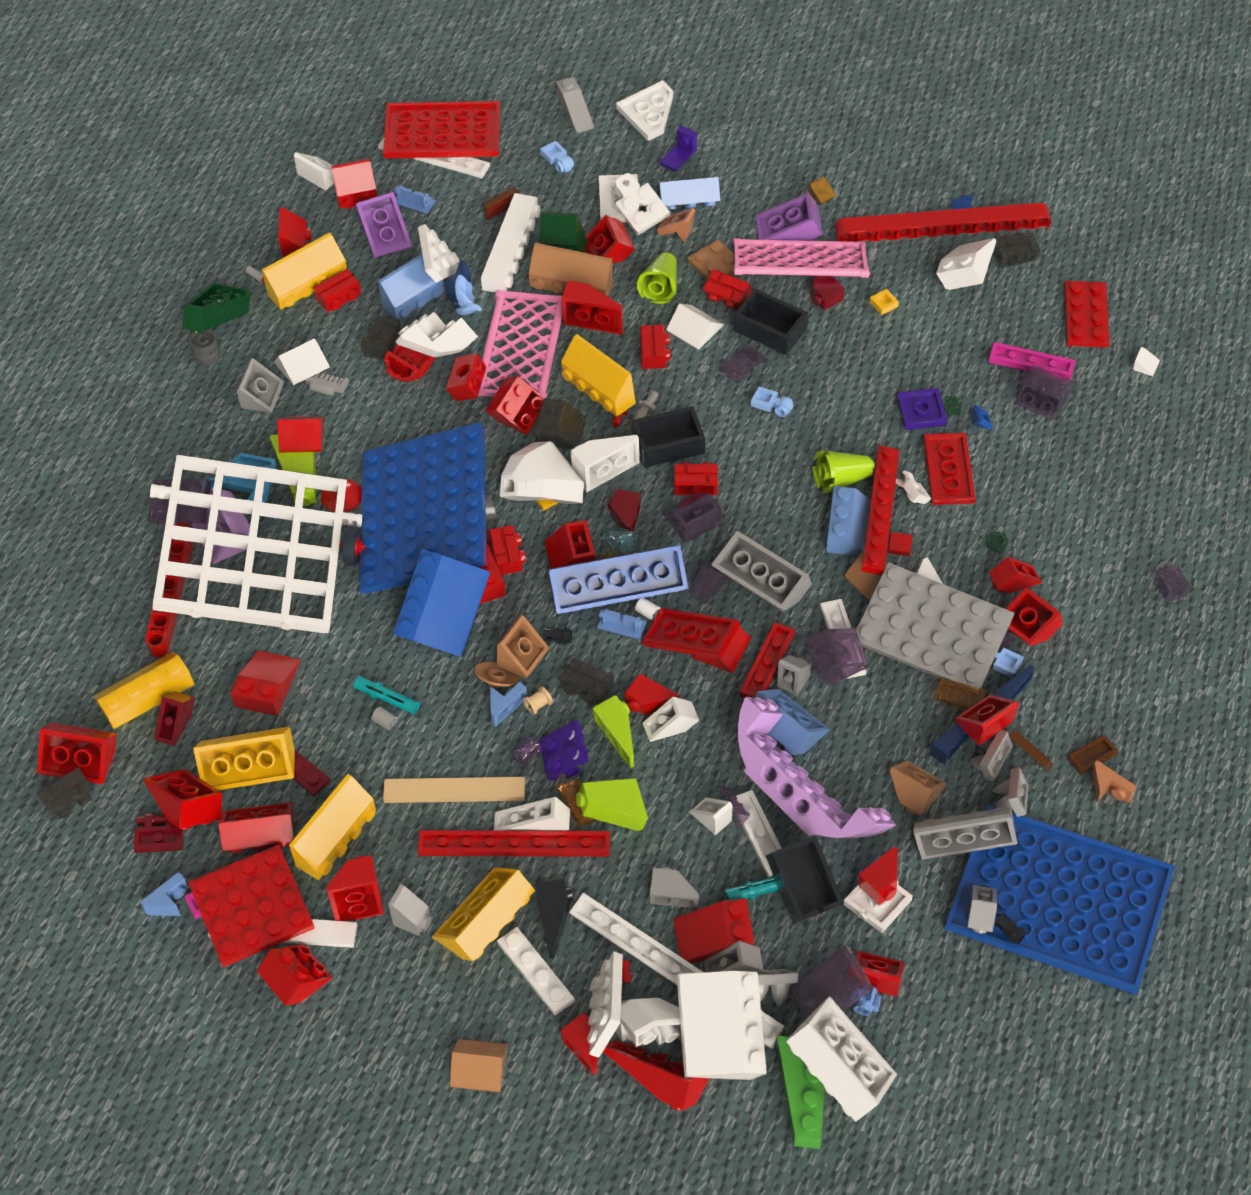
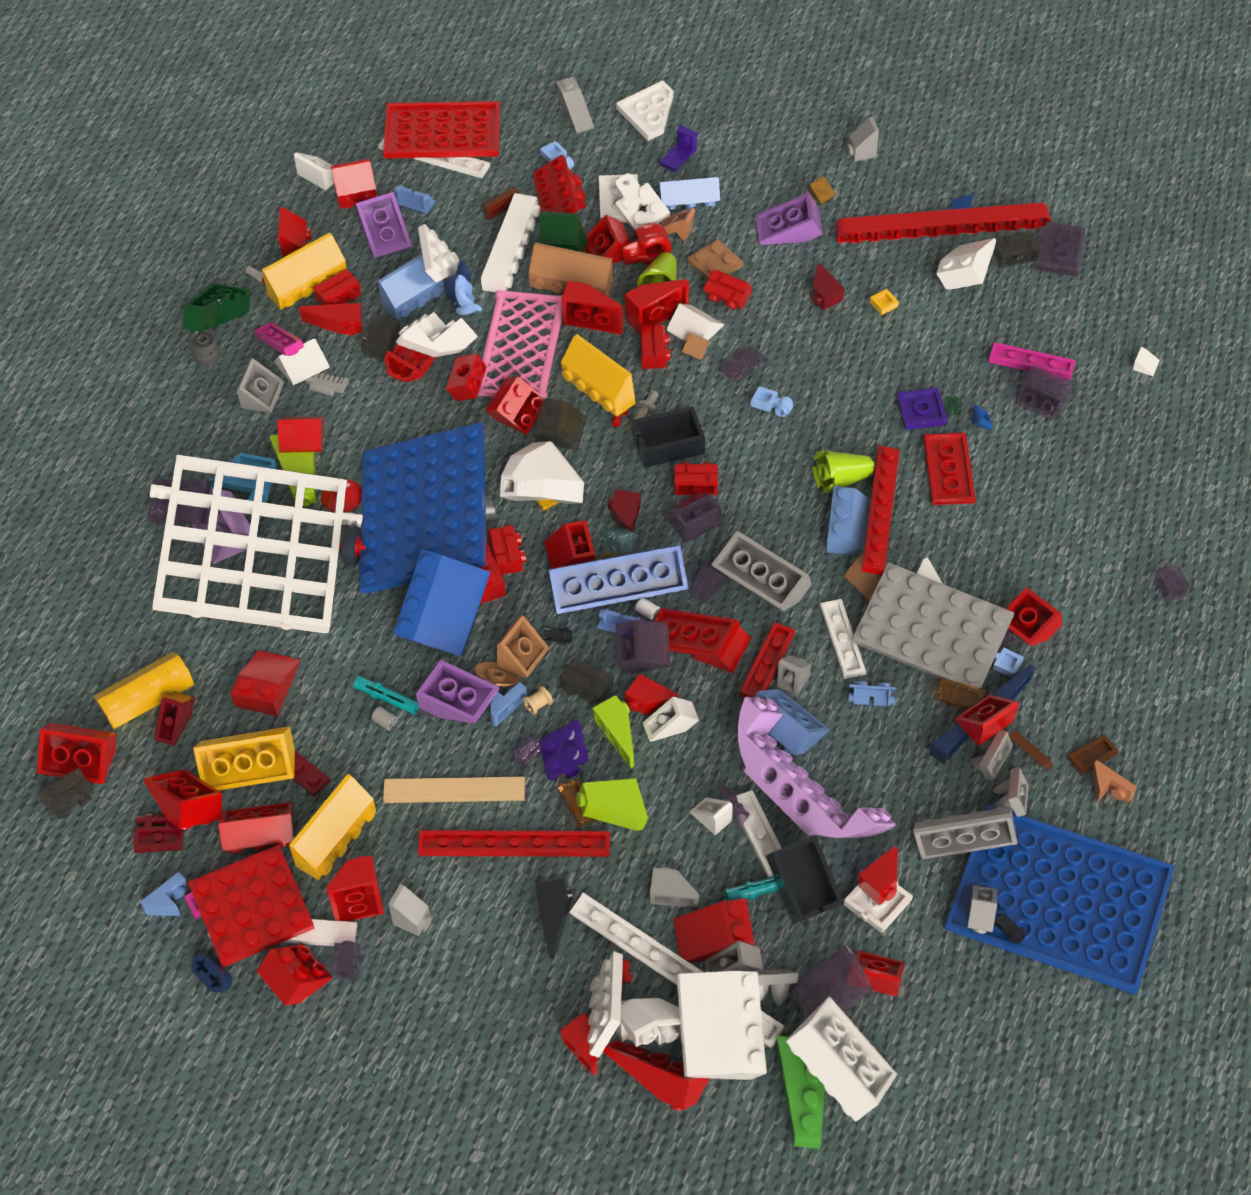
red beam [145,522,194,658] -> none
yellow slope [432,867,535,961] -> none
medium nougat slope [450,1039,508,1092] -> none
white slope [494,797,570,831] -> none
white plate [497,927,575,1015] -> none
white slope [571,435,640,492] -> none
bright pink door [732,238,870,278] -> none
black piece [734,289,808,355] -> none
clear purple slope [806,628,869,685] -> none
medium blue gear [850,984,882,1016] -> none
red tile [888,532,913,556] -> none
medium nougat slope [890,760,947,815] -> none
white plate [896,471,931,504] -> none
clear green tile [986,532,1008,553] -> none
red slope [989,557,1042,594] -> none
red plate [1065,281,1109,348] -> none
none -> dark blue beam [191,954,232,993]
none -> dark pink plate [254,322,304,356]
none -> red slope [300,303,363,335]
none -> clear purple brick [331,941,362,980]
none -> medium lavender slope [416,660,499,724]
none -> red bracket [533,155,587,213]
none -> clear purple slope [616,620,670,674]
none -> red piece [621,222,671,265]
none -> red slope [625,279,689,335]
none -> medium nougat tile [682,333,710,360]
none -> light grey slope [846,117,879,162]
none -> medium blue hinge [848,681,896,707]
none -> clear purple plate [1037,222,1086,276]

